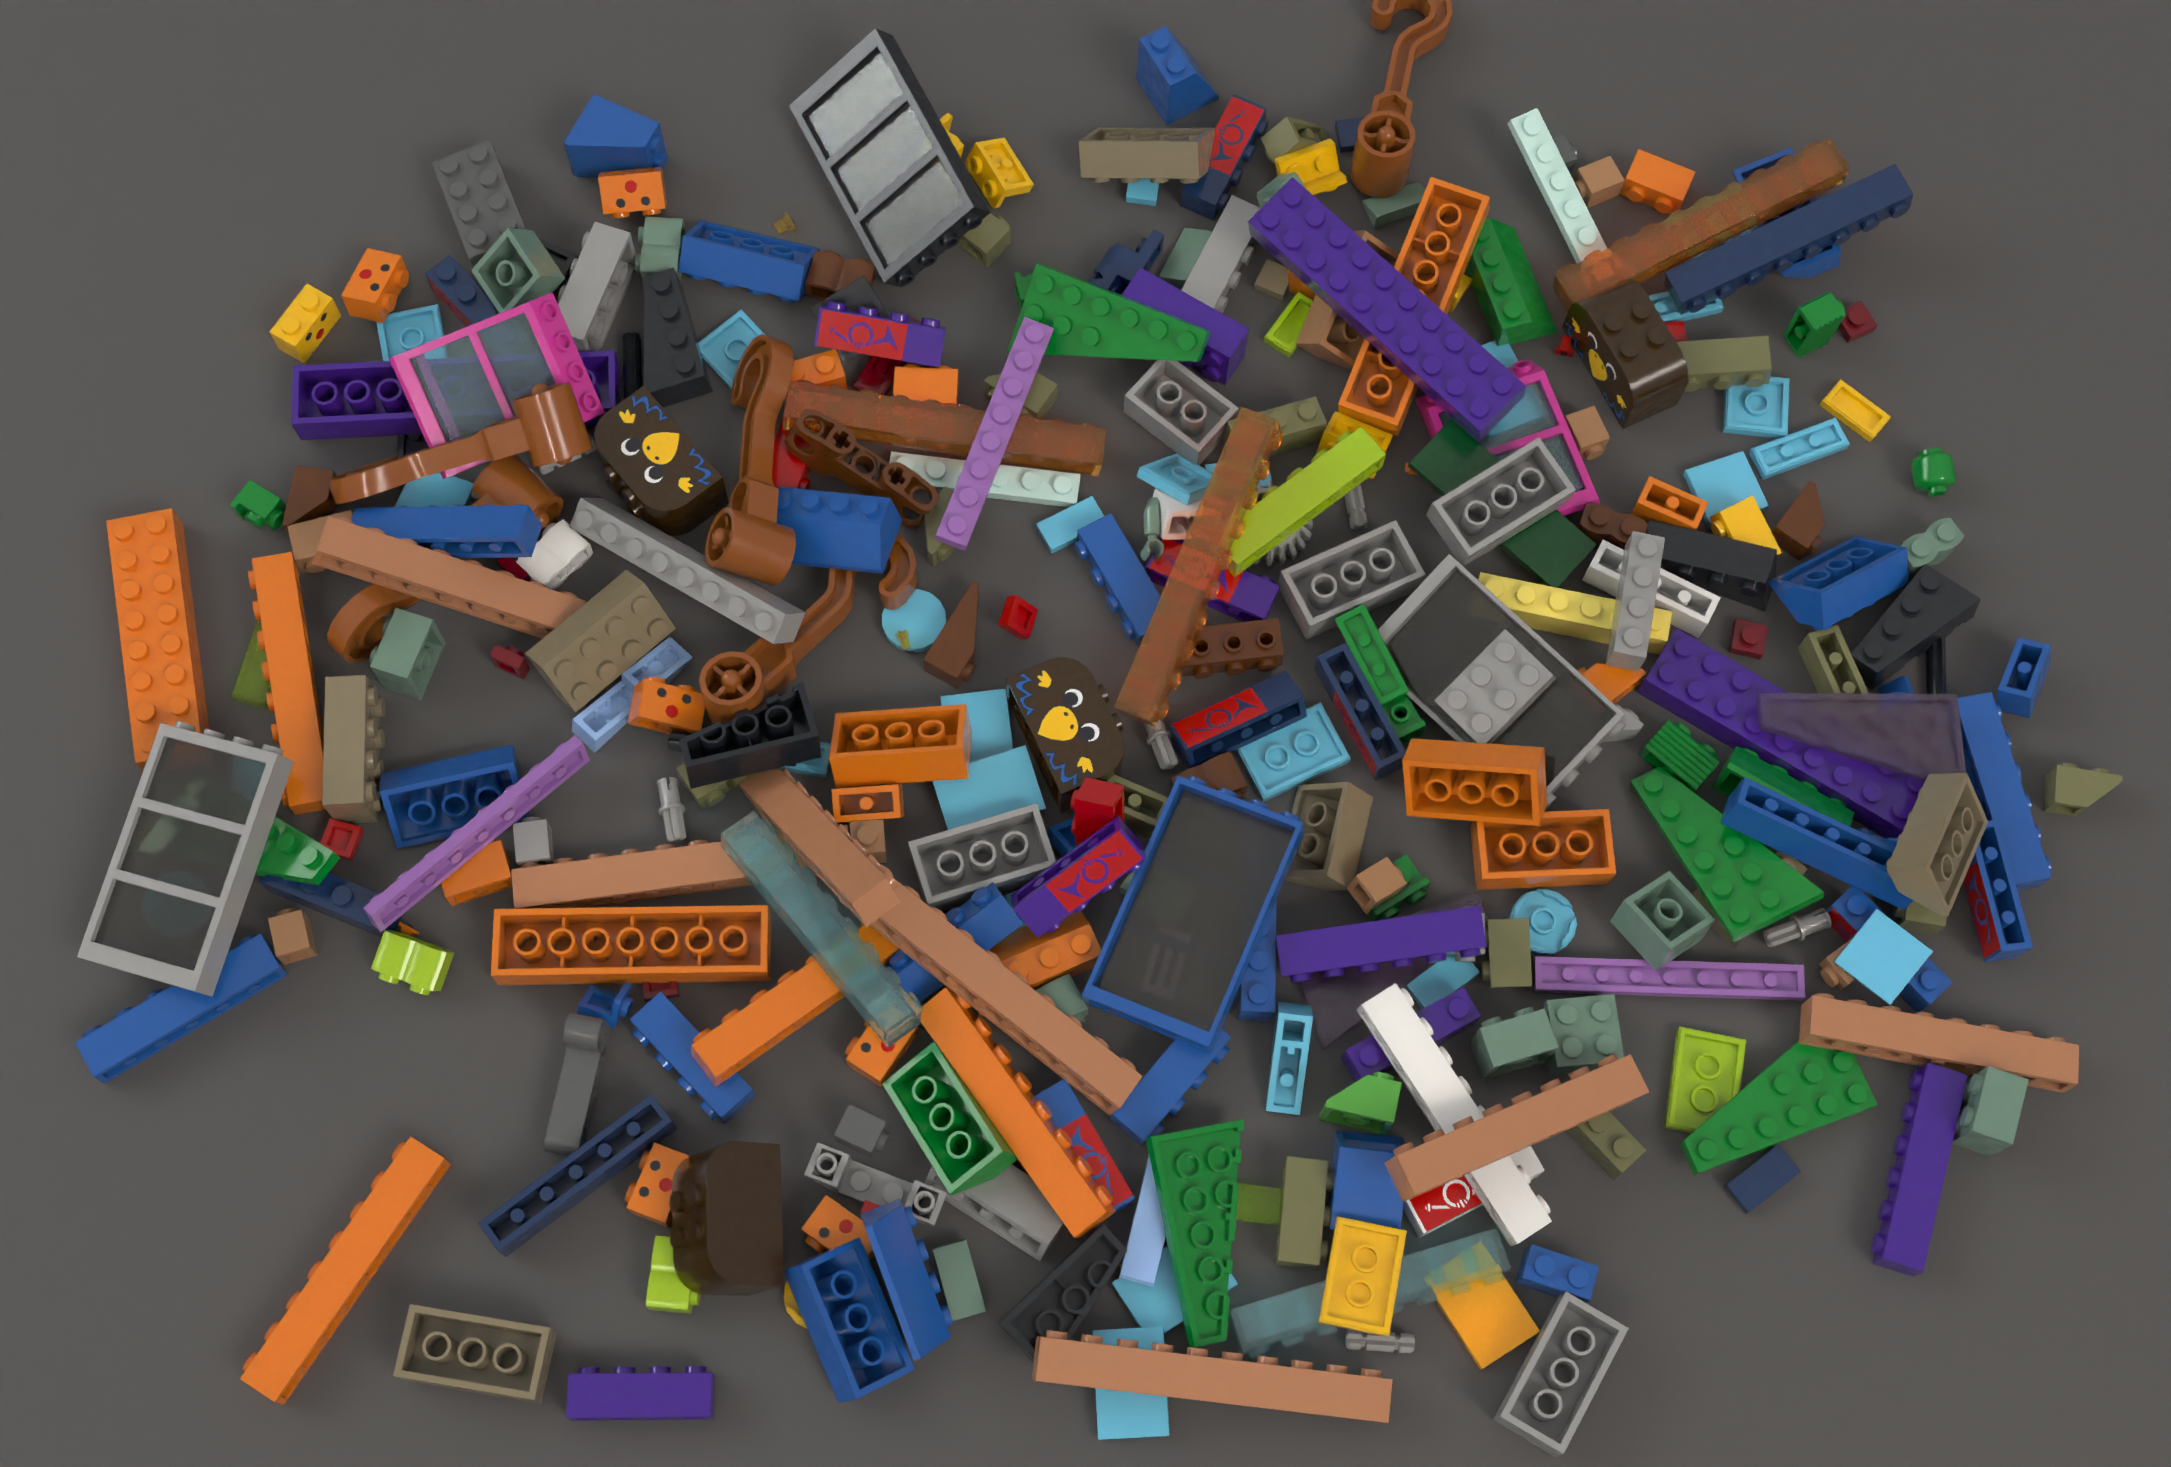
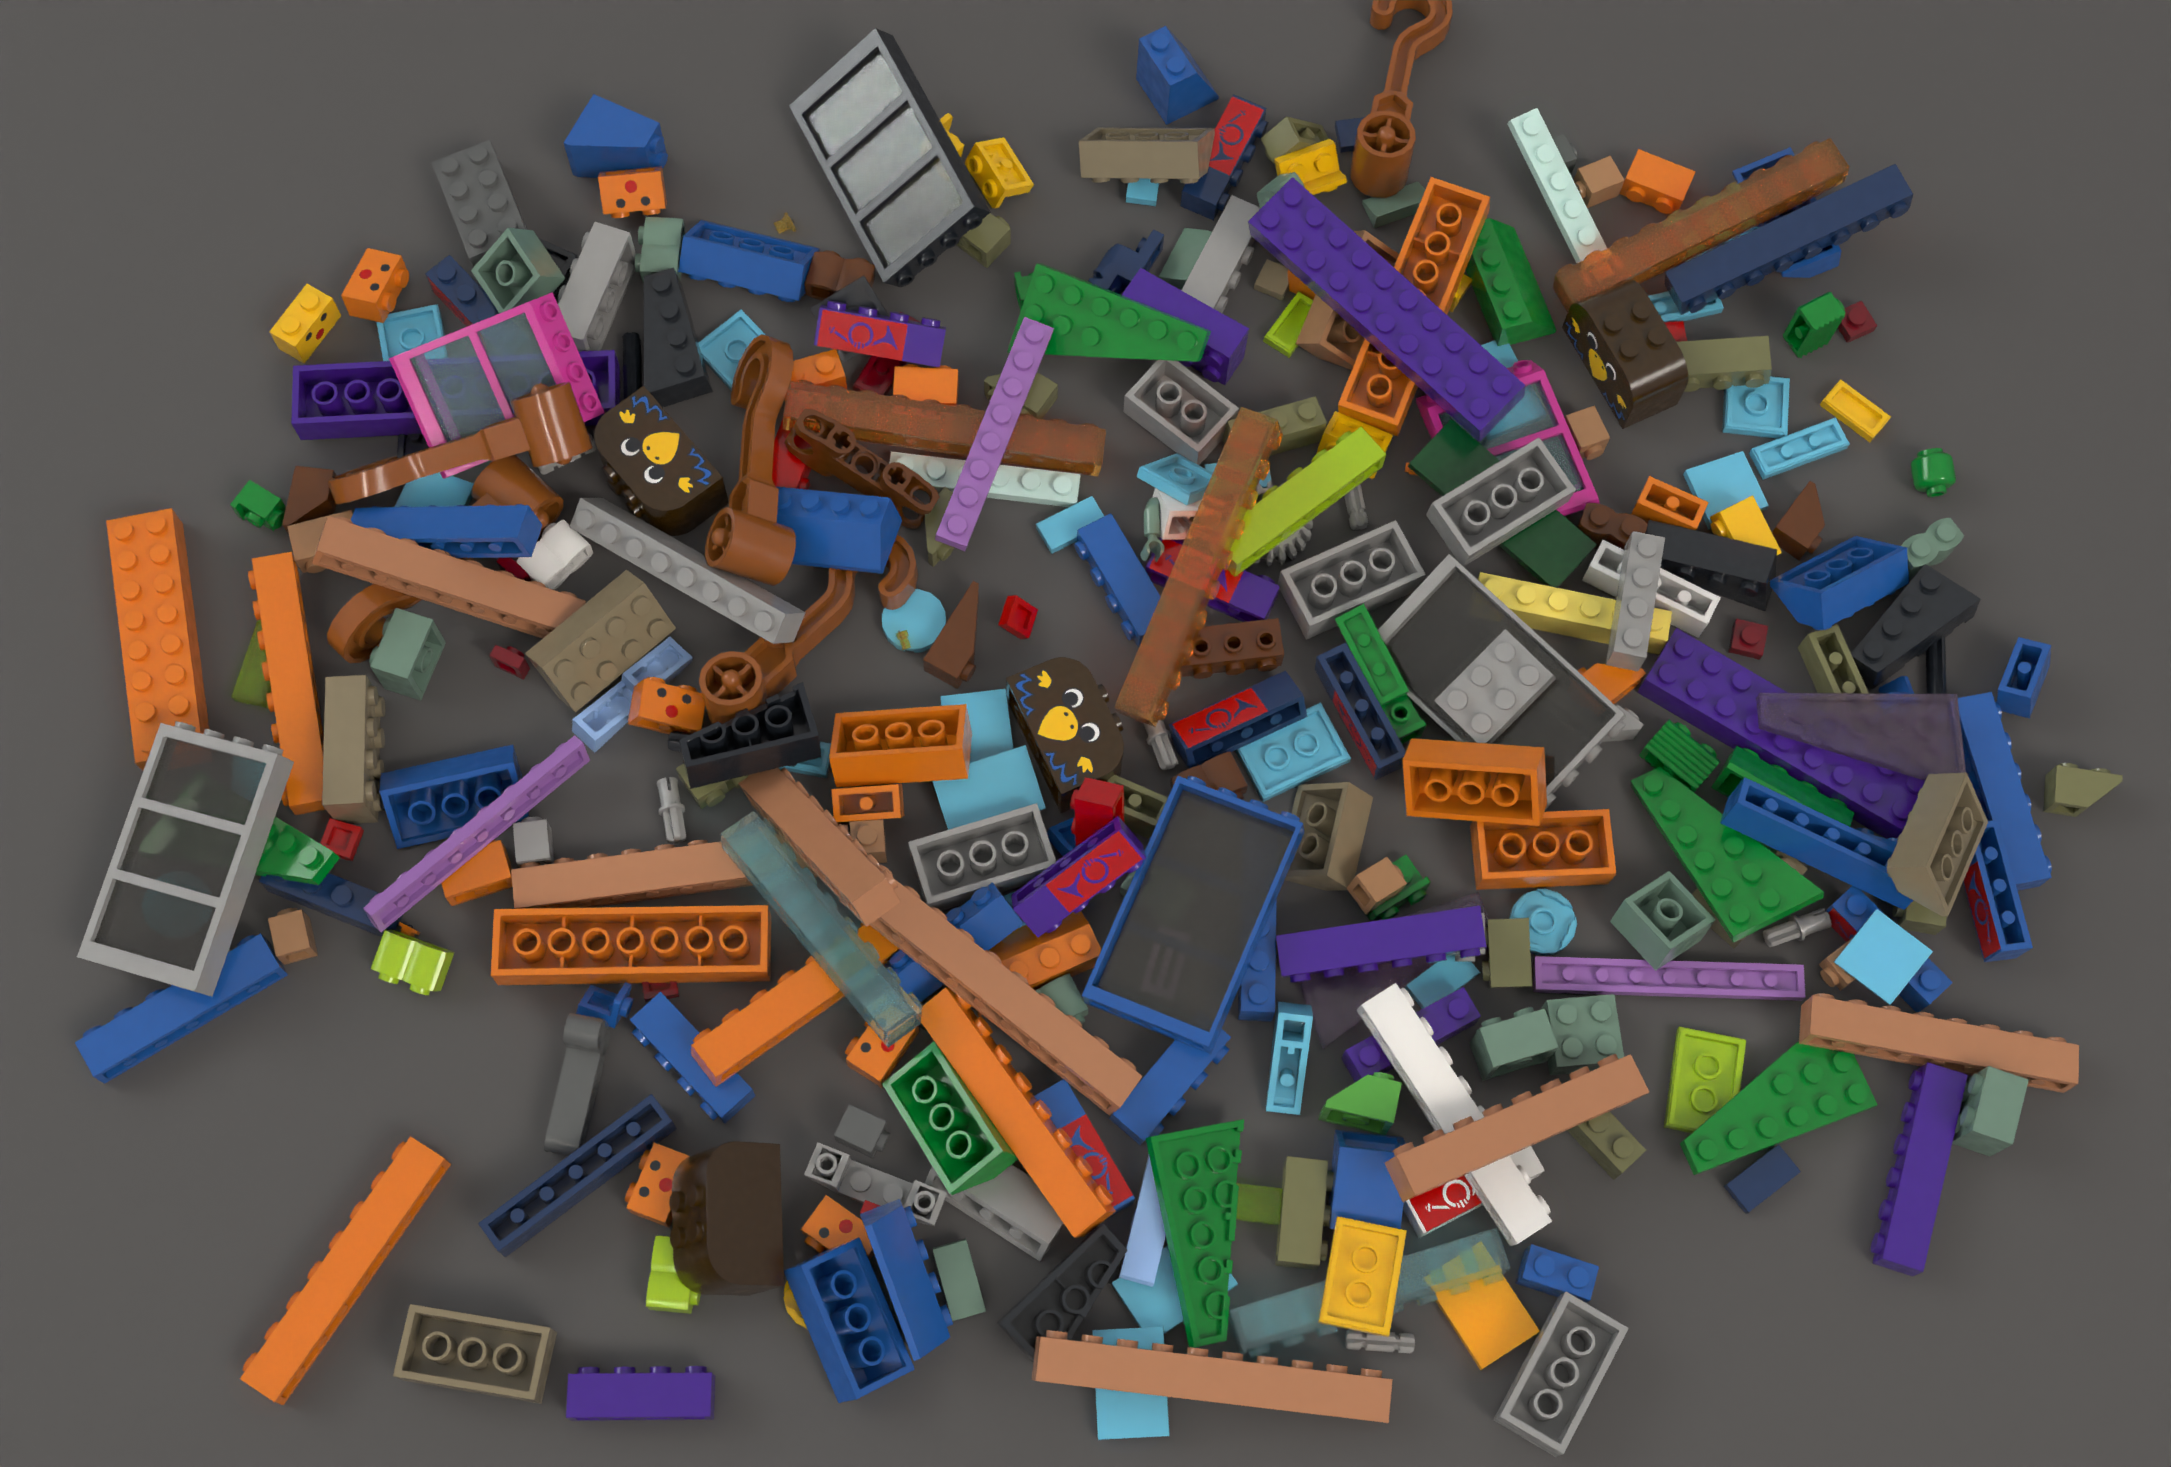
red piece [1554,335,1574,357] -> none

